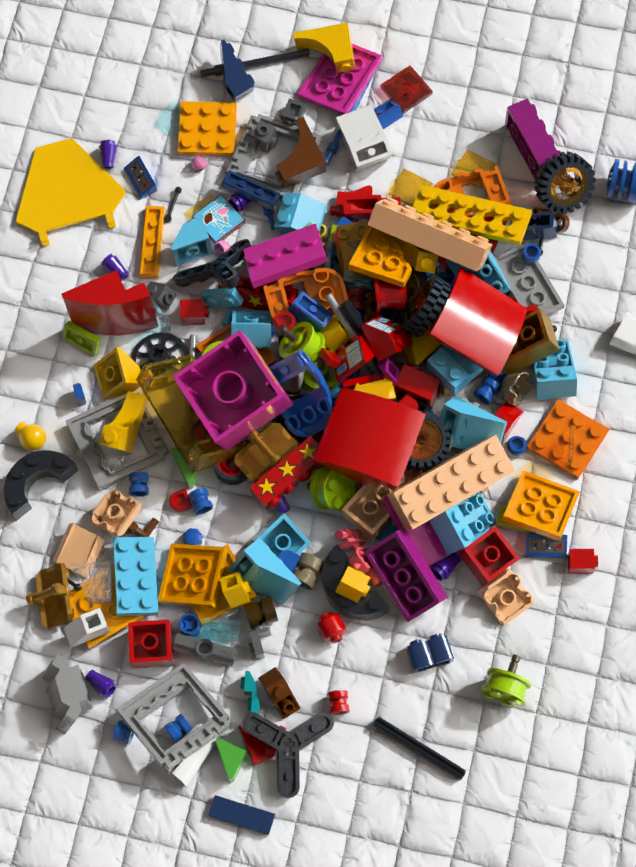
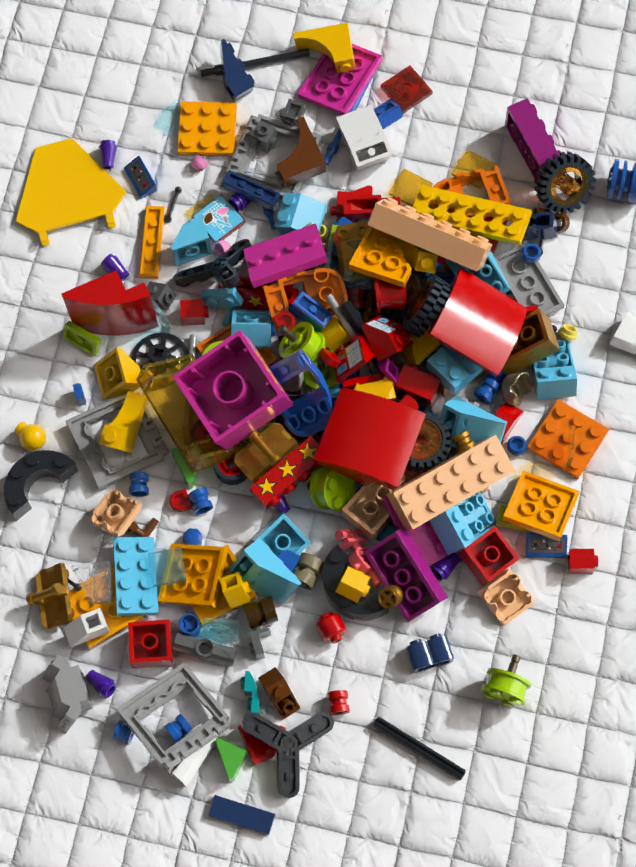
light nougat slope [52,523,105,579] -> none
none -> clear light blue piece [148,548,187,587]
none -> pearl gold wheel [378,585,403,609]
none -> pearl gold wheel [451,430,476,453]
none -> light yellow plate [558,324,578,341]

